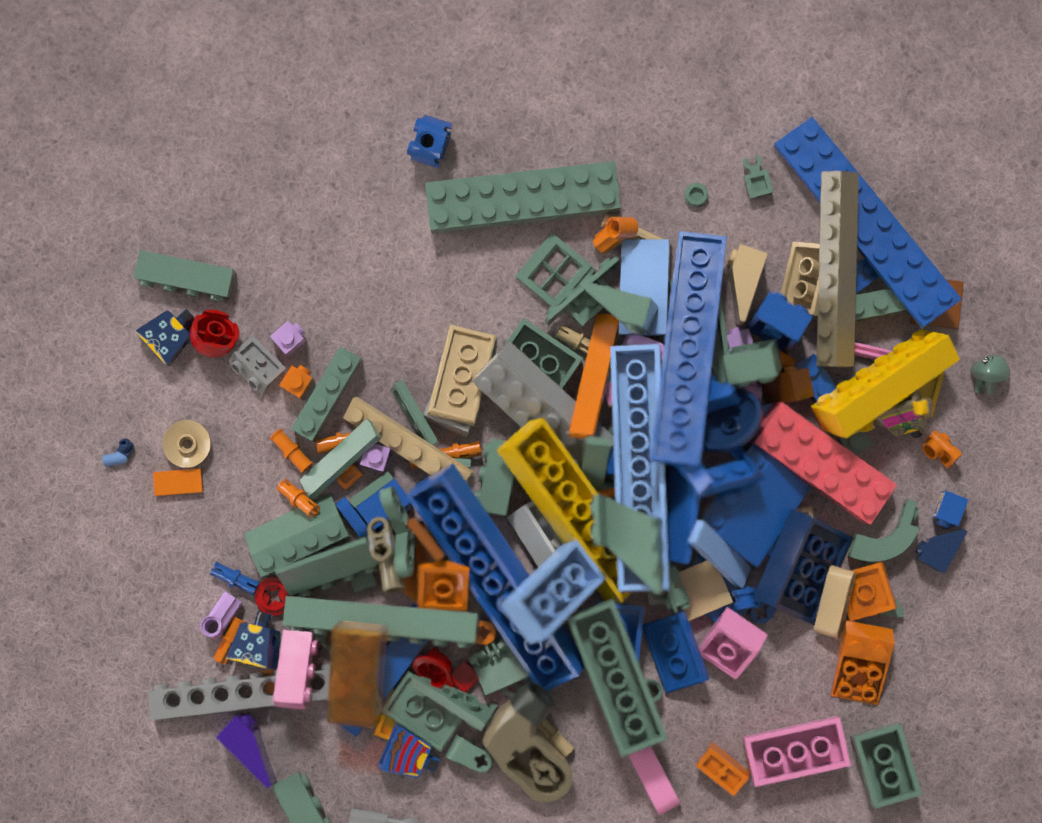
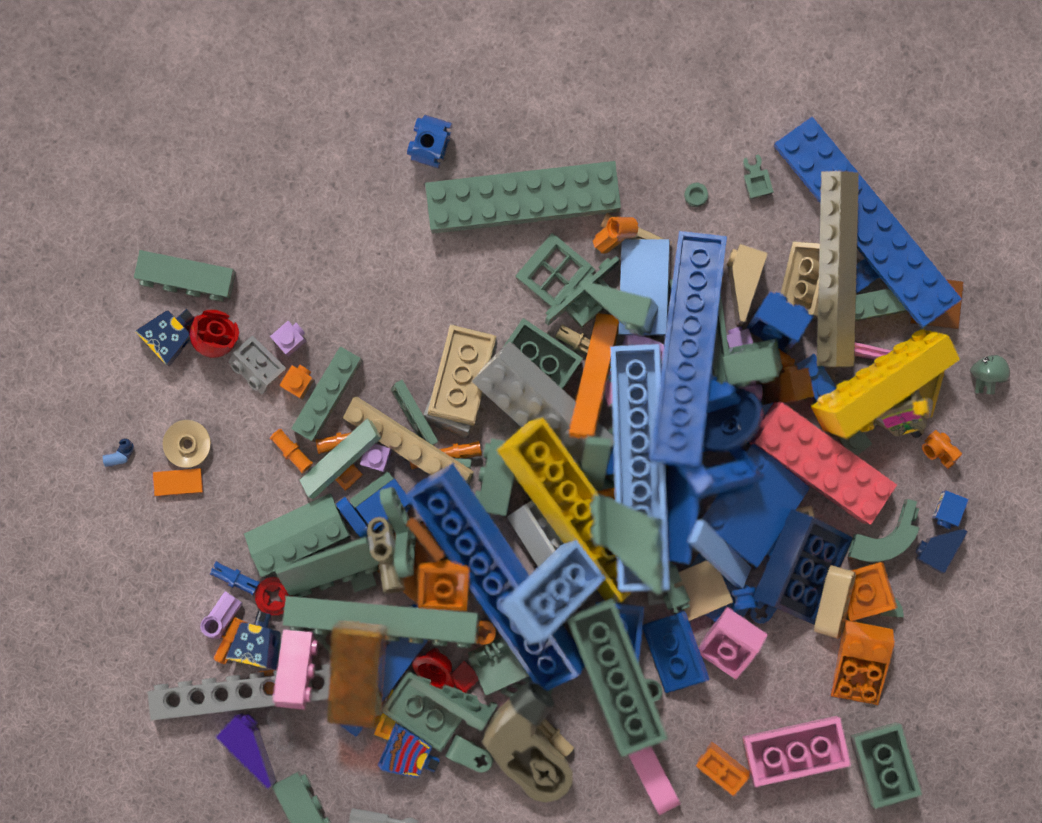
orange pin [277,479,320,518] -> none

